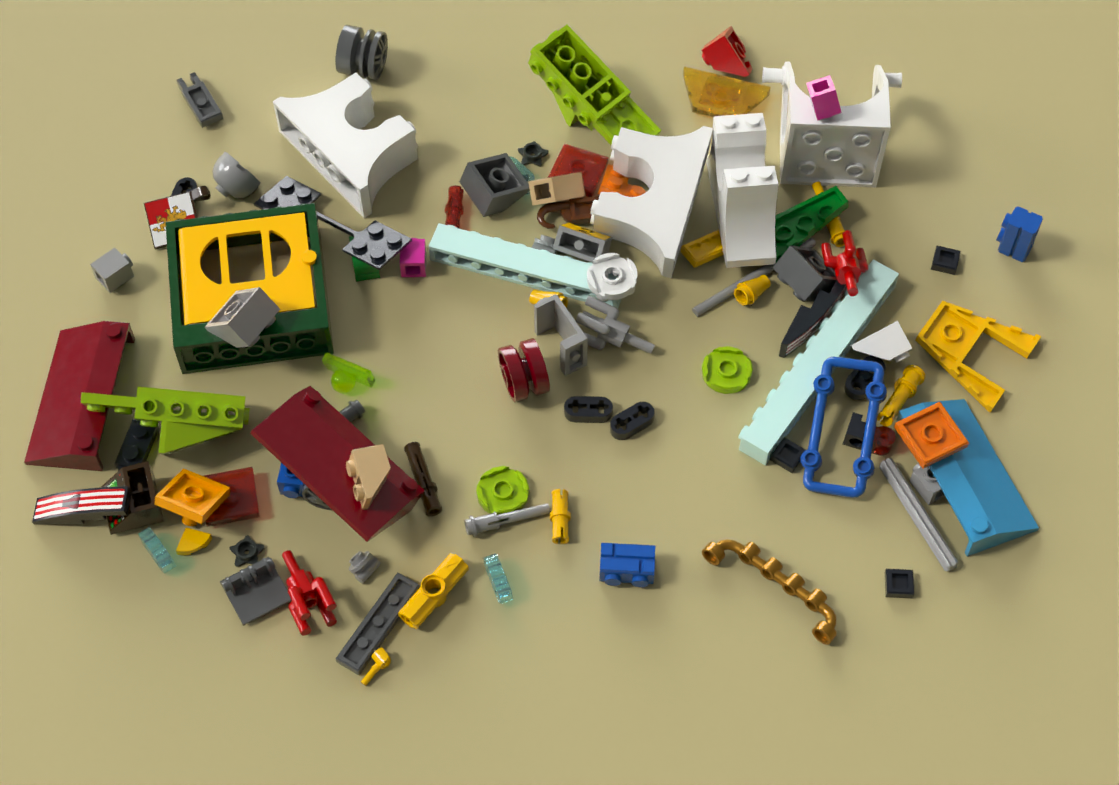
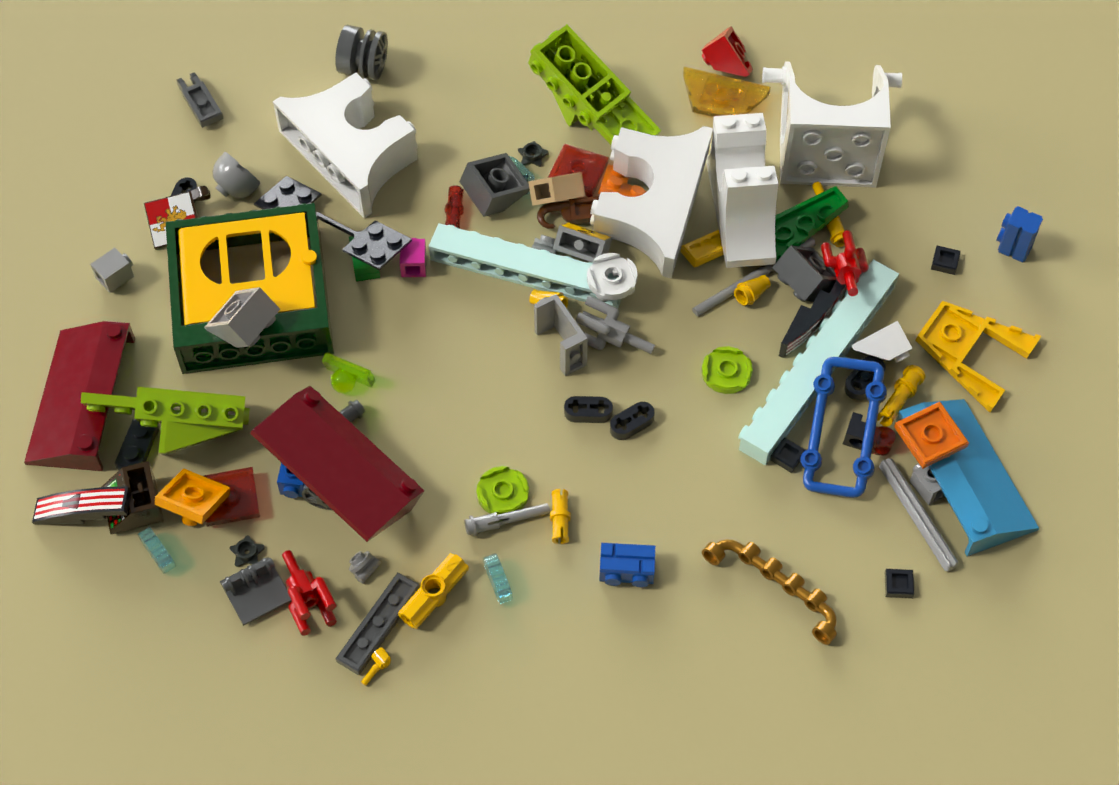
yellow tile [176,527,212,556] -> none
tan slope [346,444,391,510] -> none
dark brown pin [404,442,442,516] -> none
dark red wheel [498,338,550,403] -> none
dark pink brick [806,75,842,121] -> none

